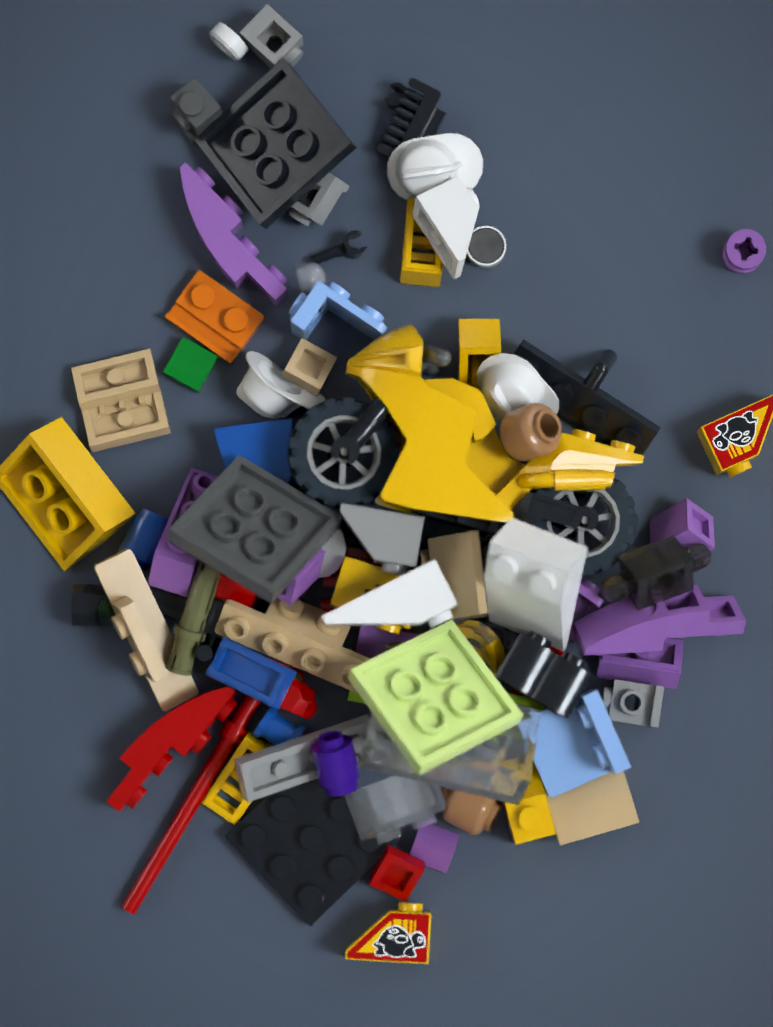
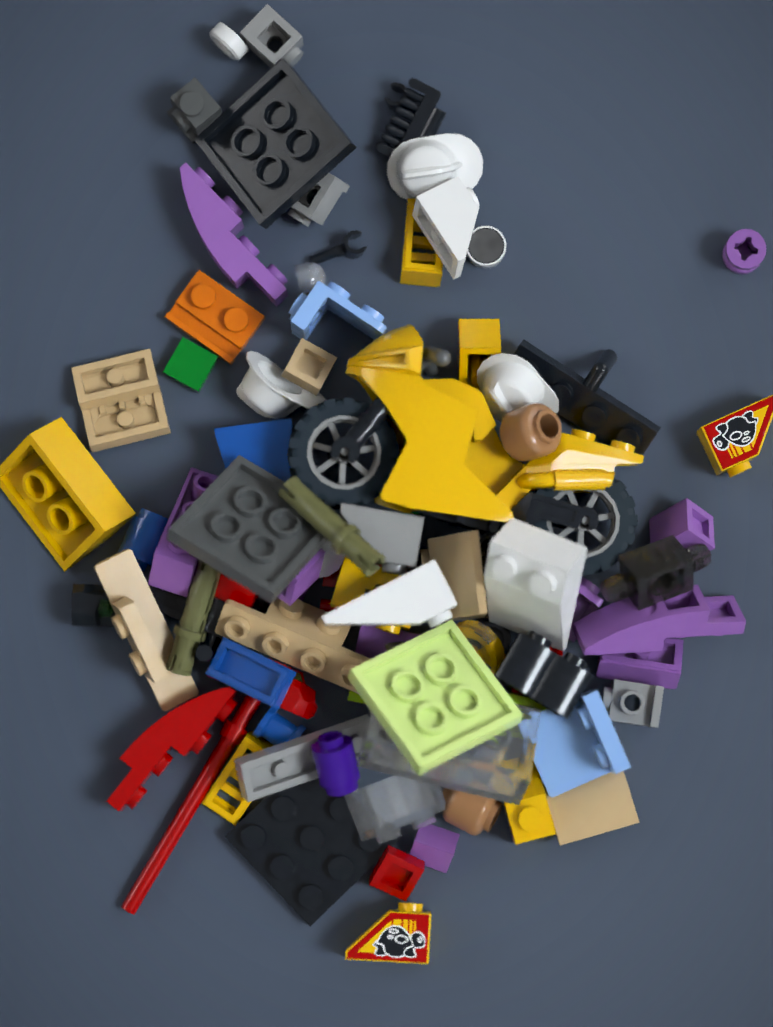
none -> olive pin [278,476,385,577]

